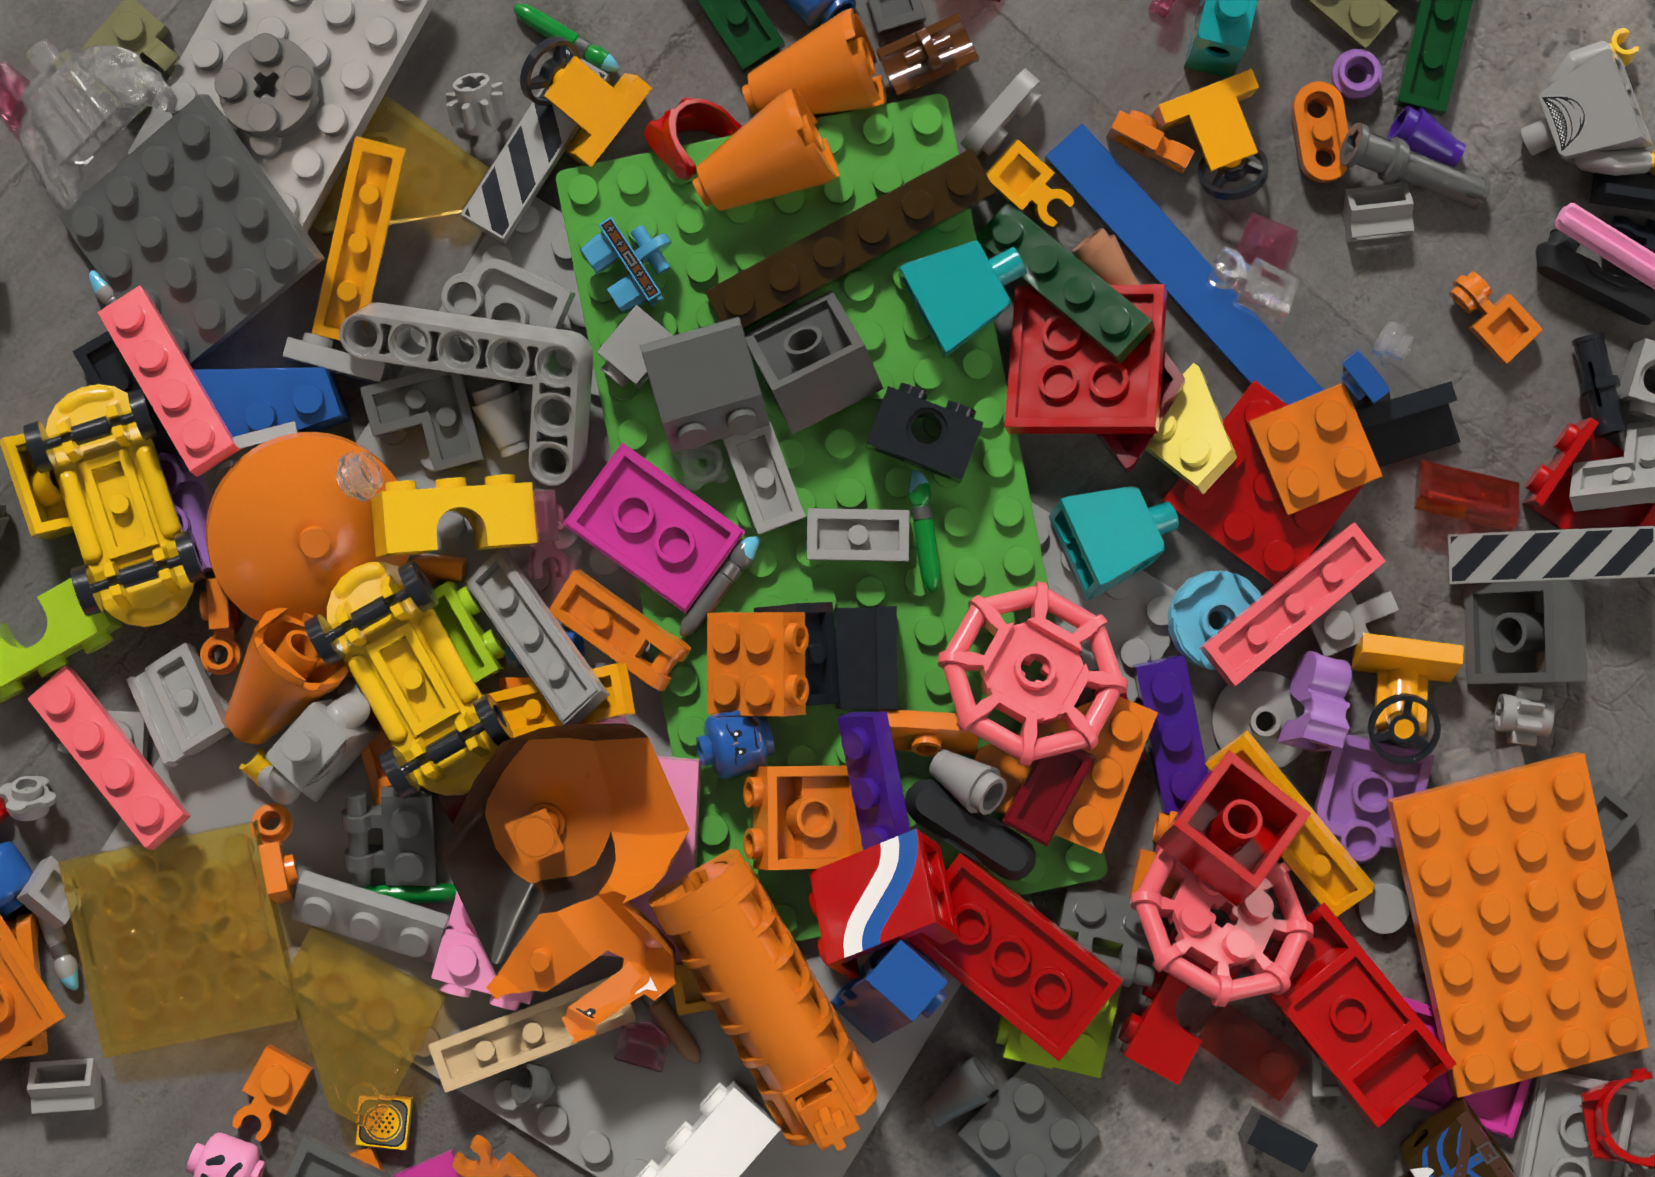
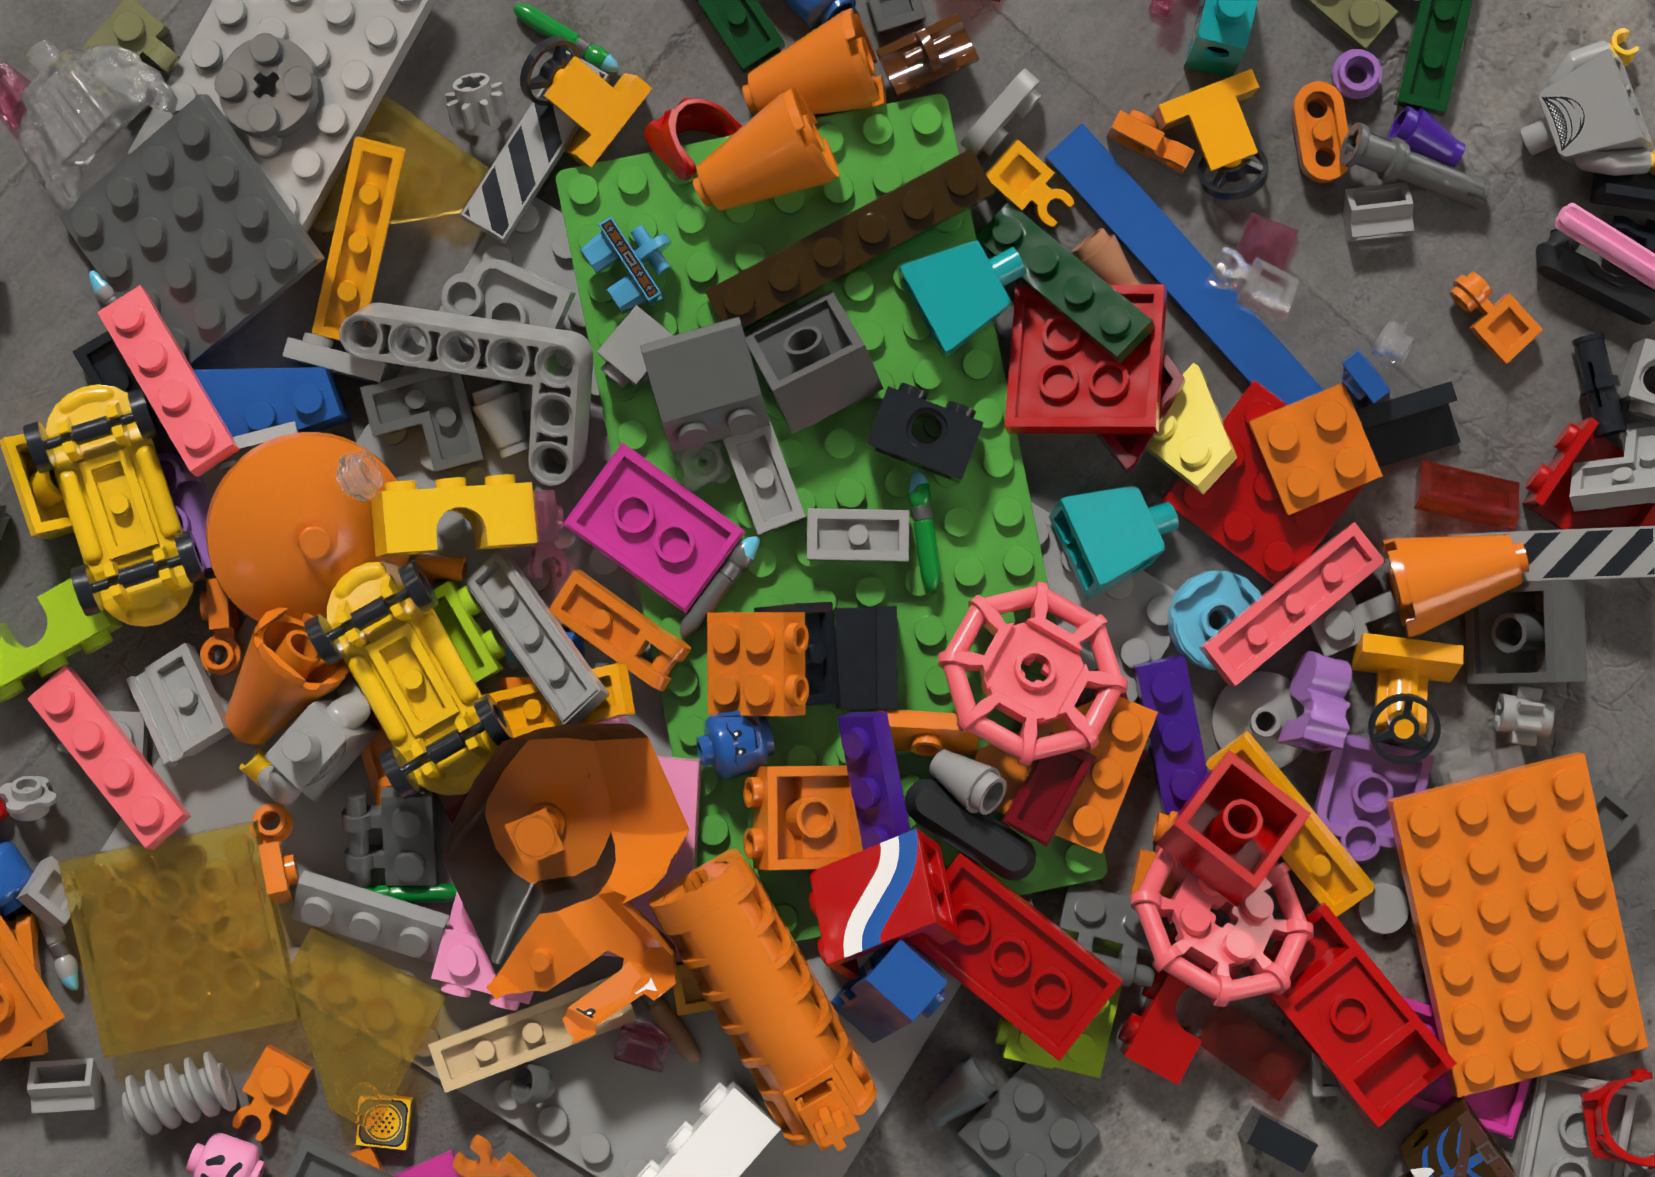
none -> light grey piece [122,1051,237,1140]
none -> orange cone [1382,535,1529,638]

